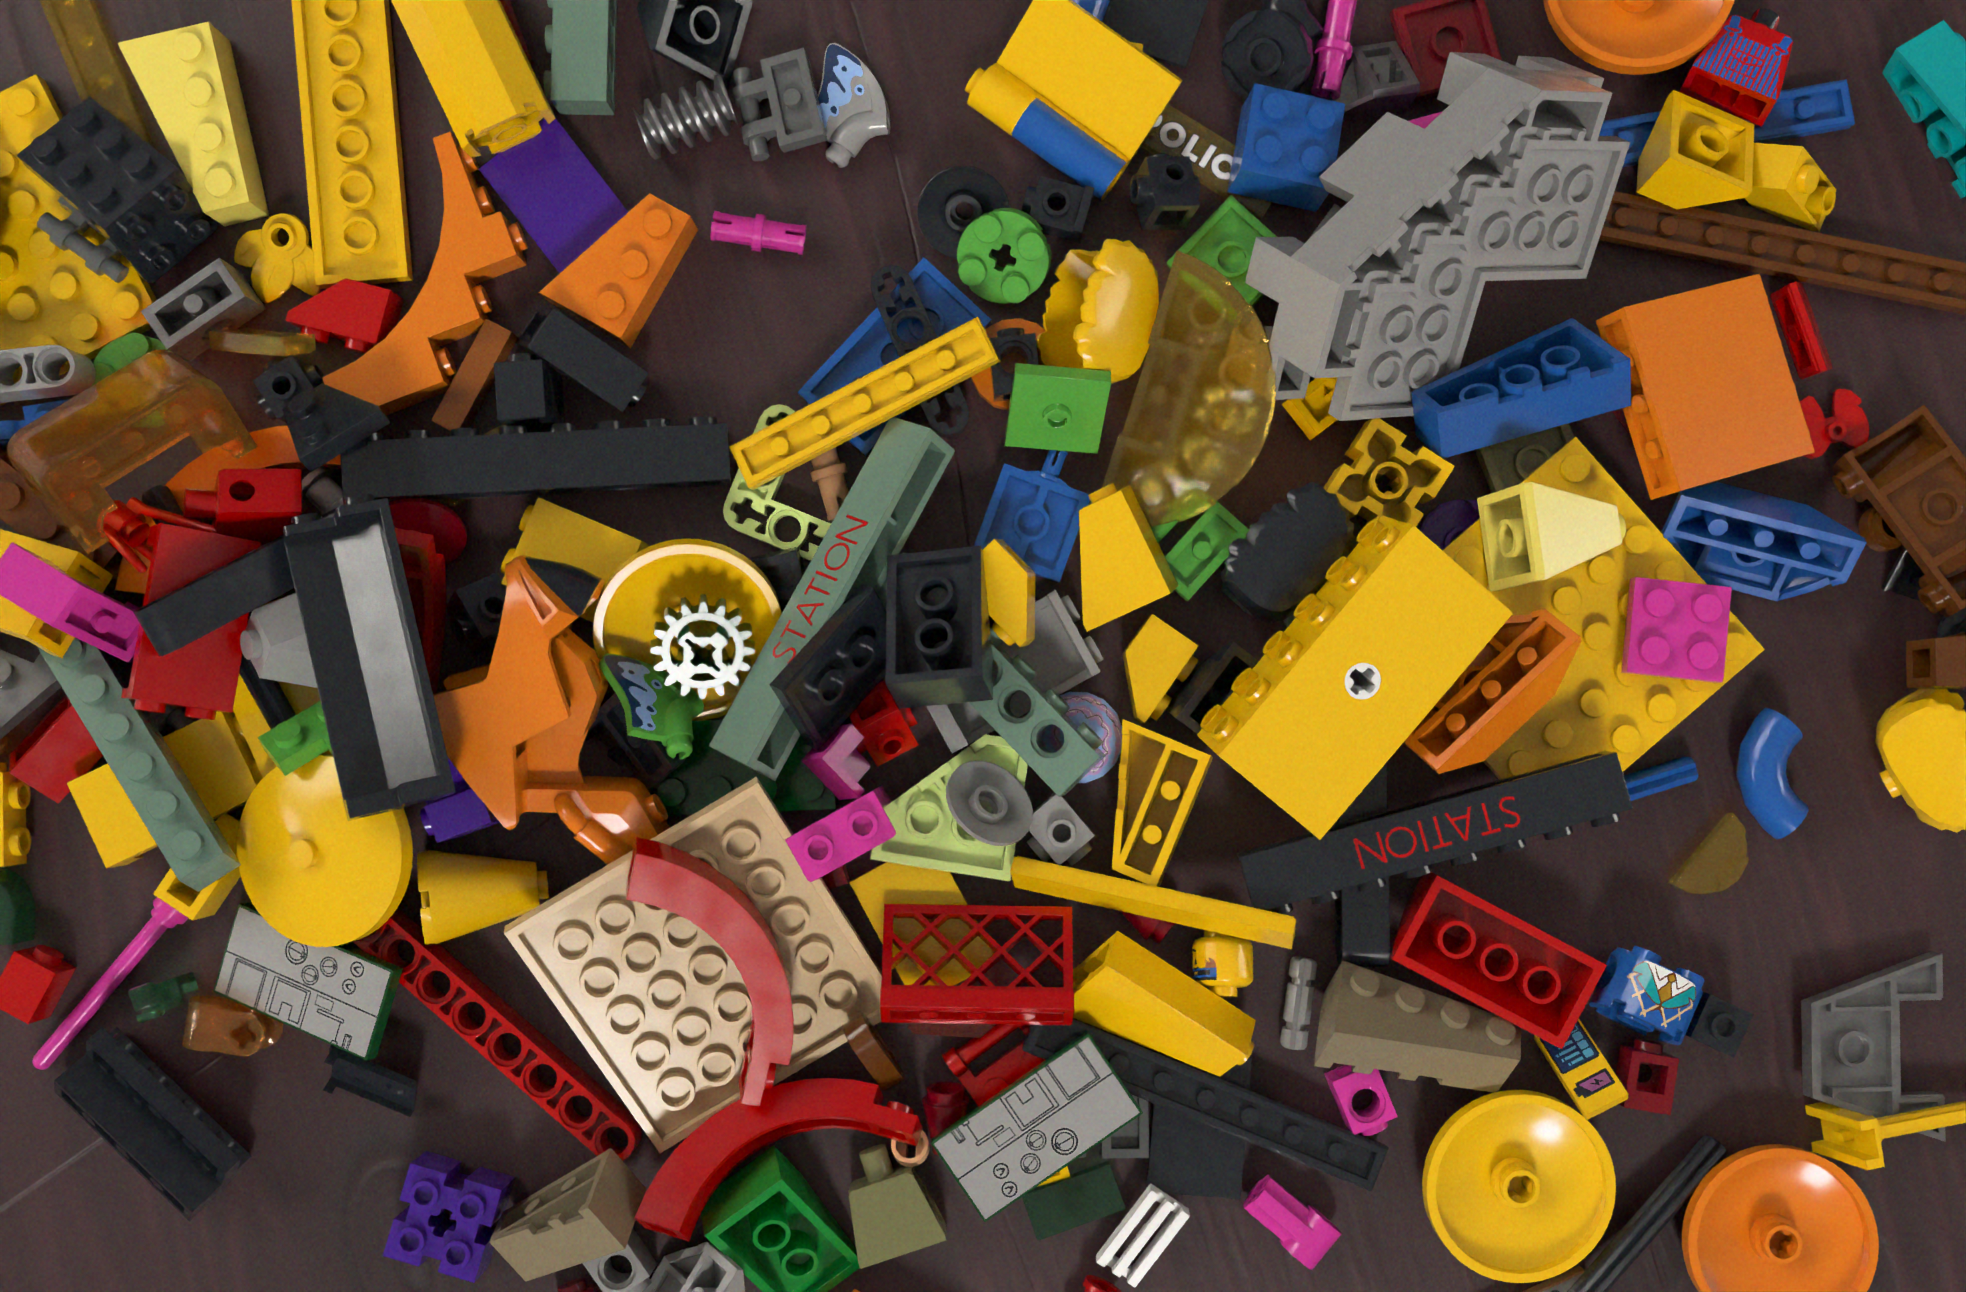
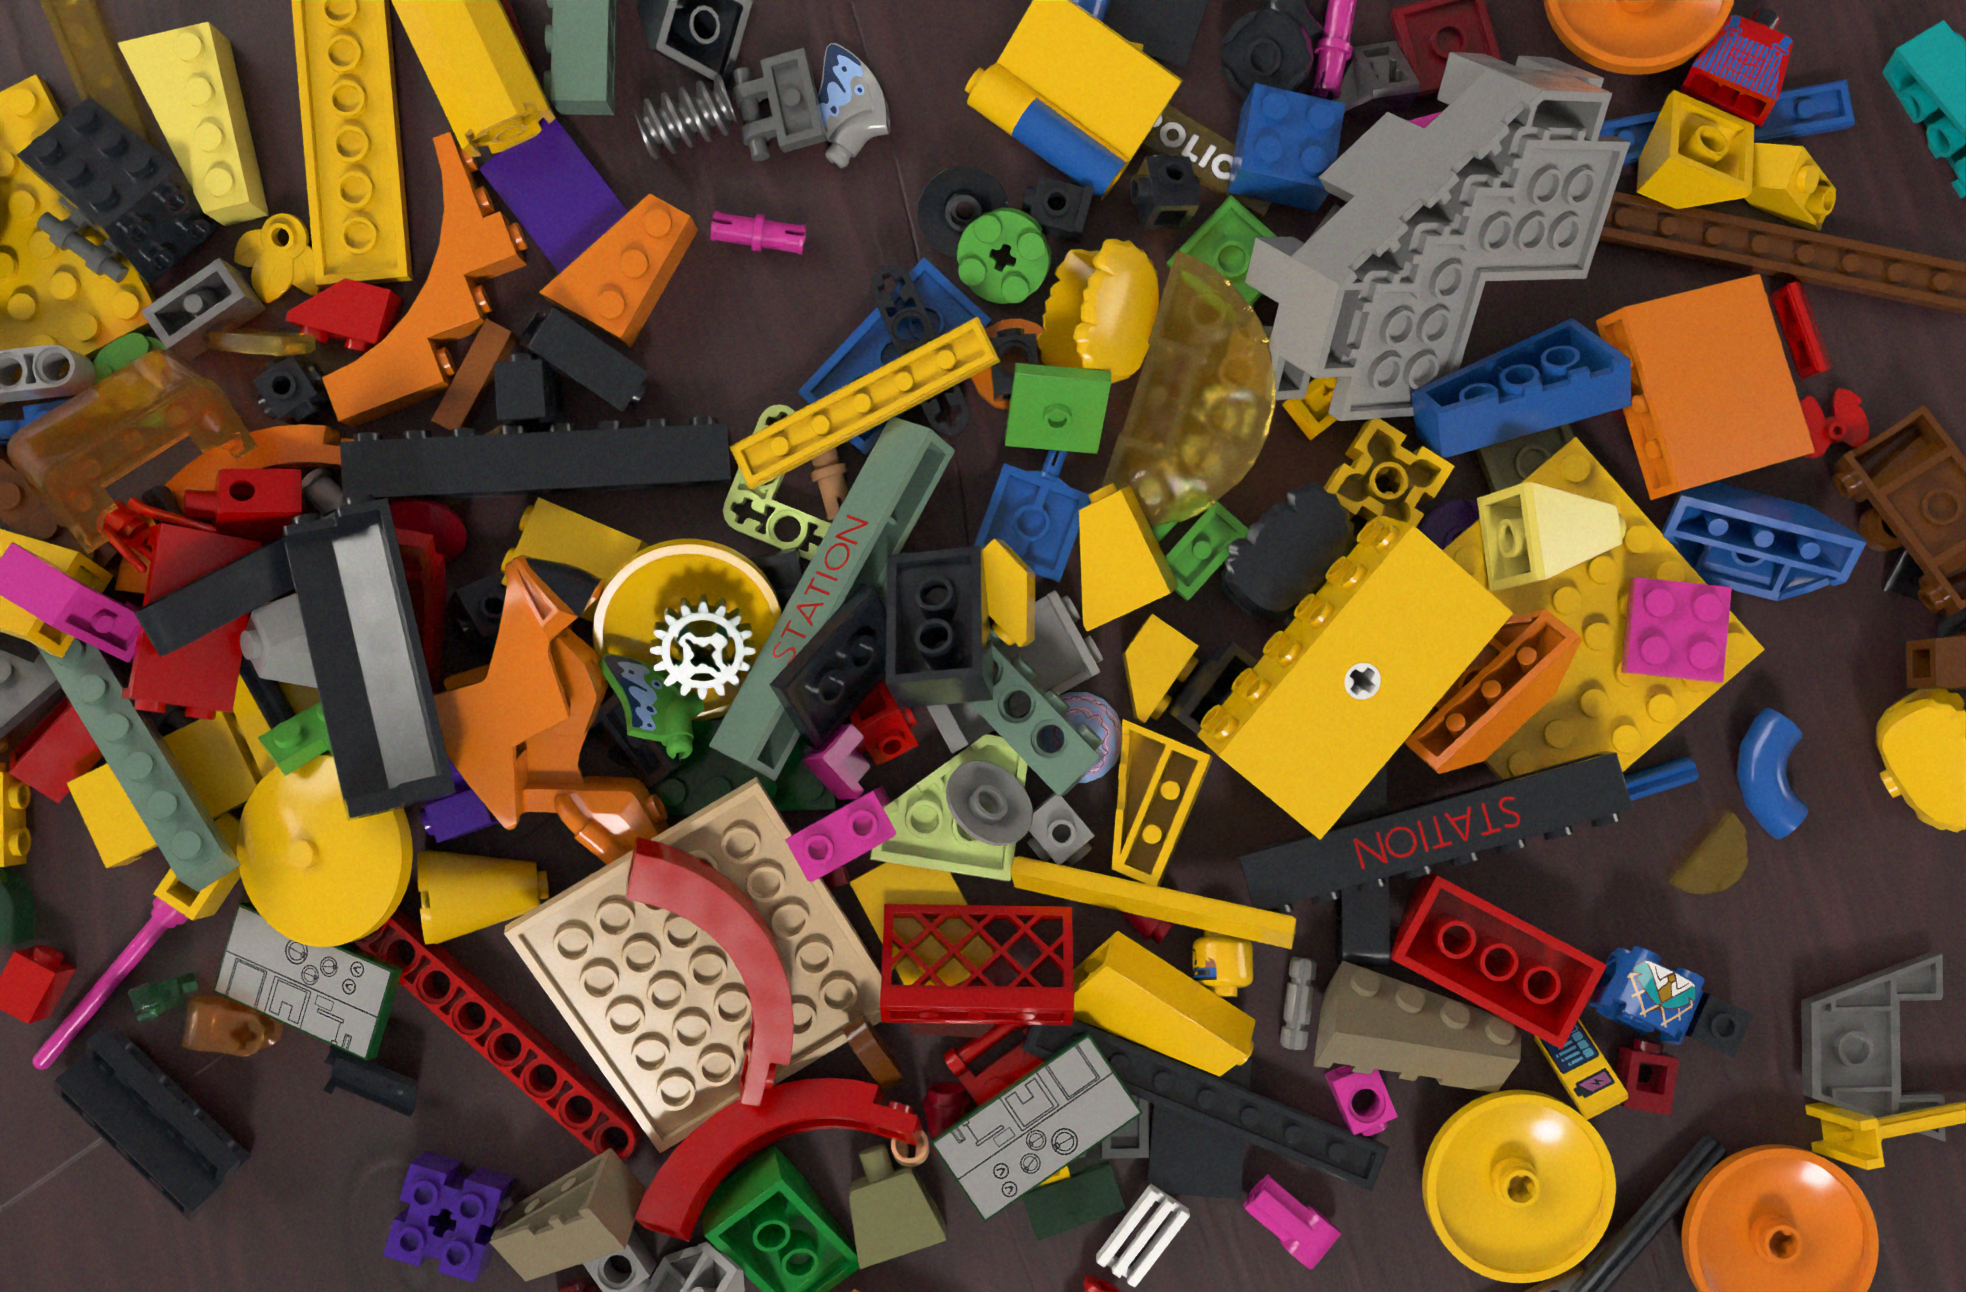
black wing [282,383,390,472] -> none

